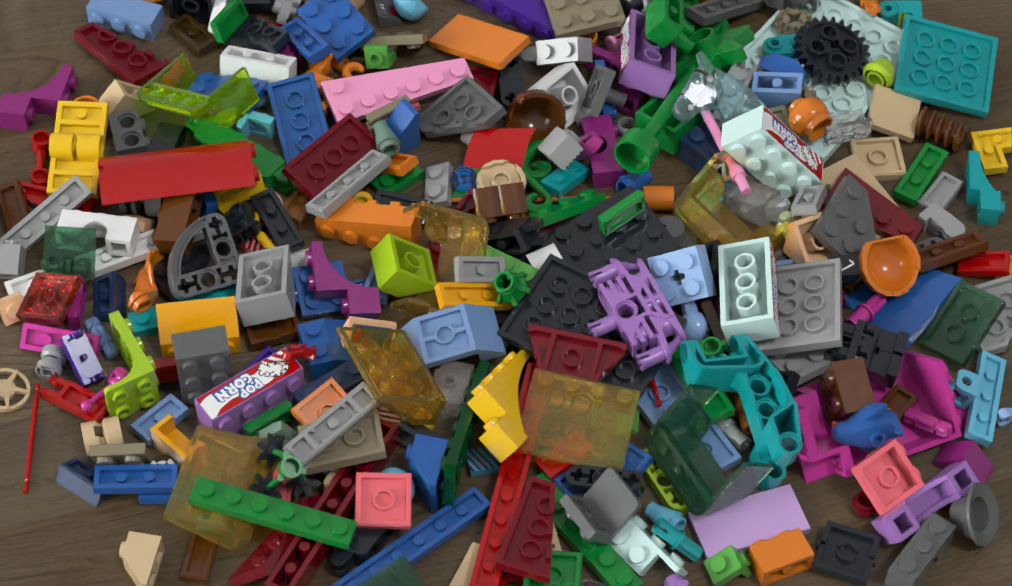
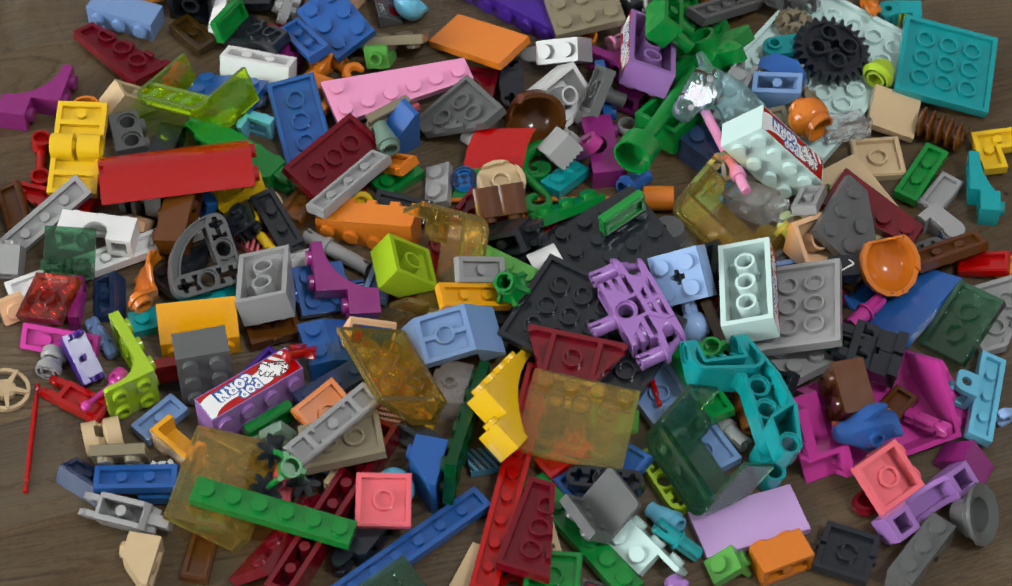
none -> light grey hinge [78,492,175,535]
none -> light grey pin [302,228,373,276]

